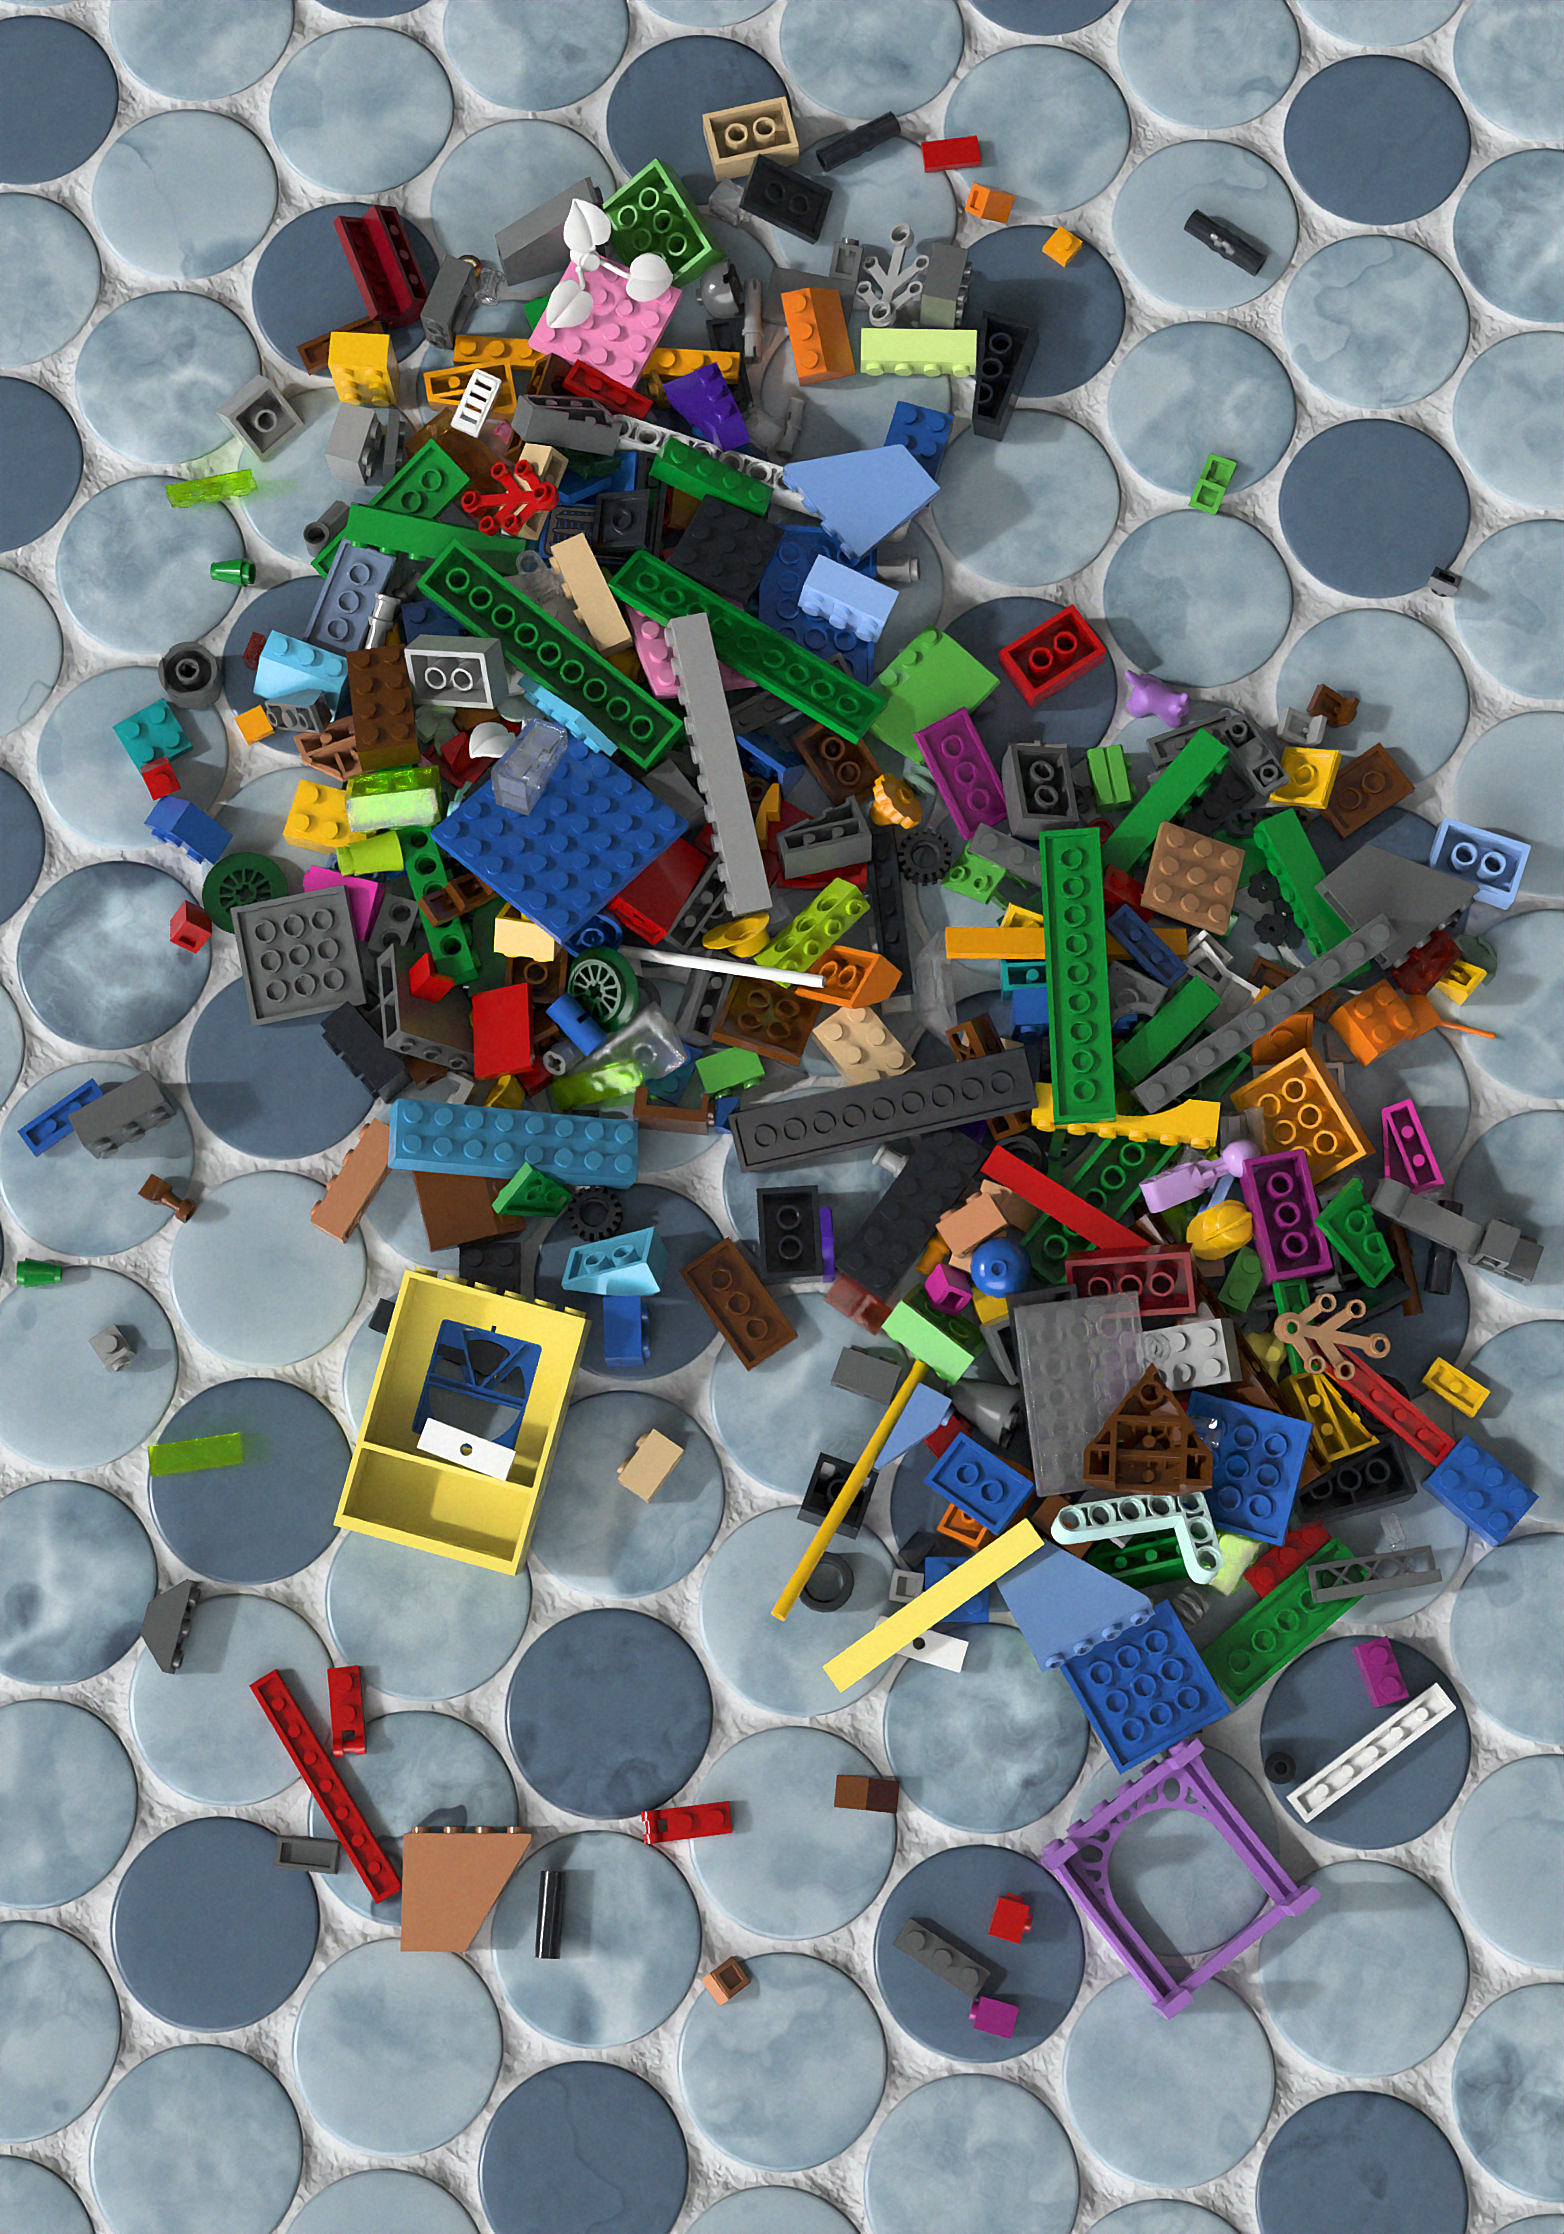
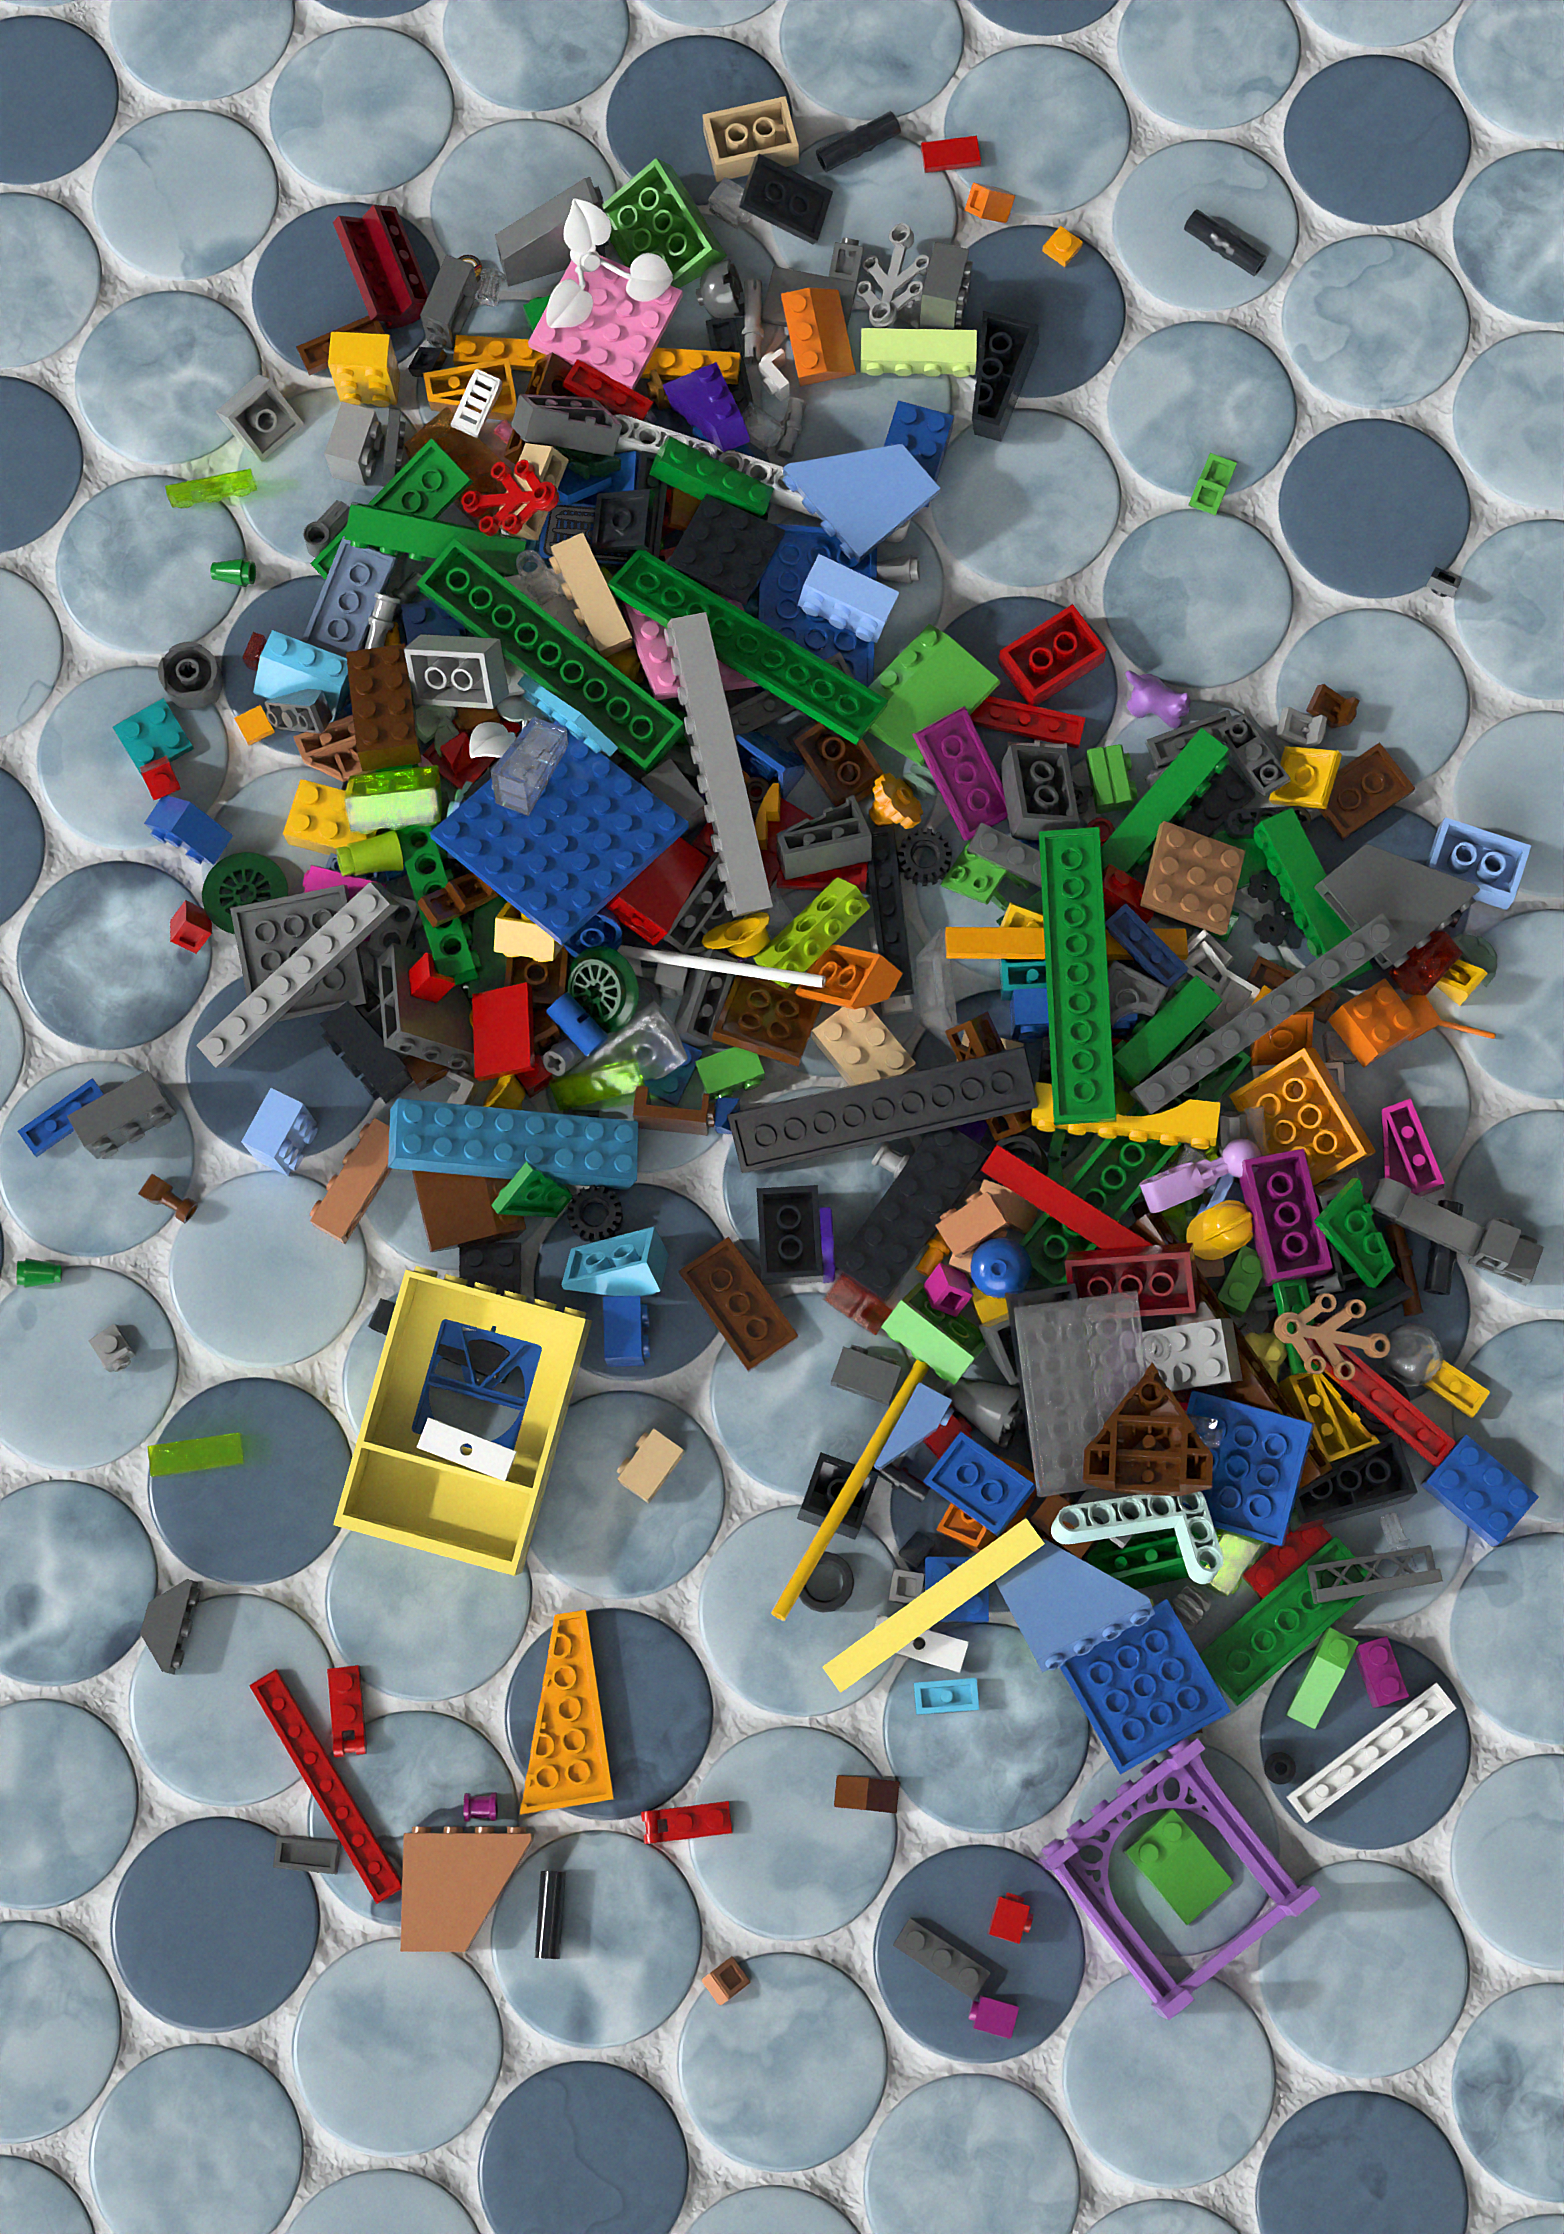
none -> light grey brick [196,882,400,1068]
none -> light blue brick [241,1088,318,1176]
none -> black plate [408,347,447,377]
none -> magenta bush [463,1792,498,1822]
none -> light orange wing [519,1610,614,1815]
none -> light grey brick [653,949,691,999]
none -> white bracket [759,348,789,401]
none -> black pin [871,1462,930,1503]
none -> medium azure plate [913,1678,979,1715]
none -> red plate [970,696,1086,749]
none -> bright green slope [1122,1809,1234,1926]
none -> slope [1285,1628,1359,1729]
none -> clear cylinder [1380,1323,1444,1386]

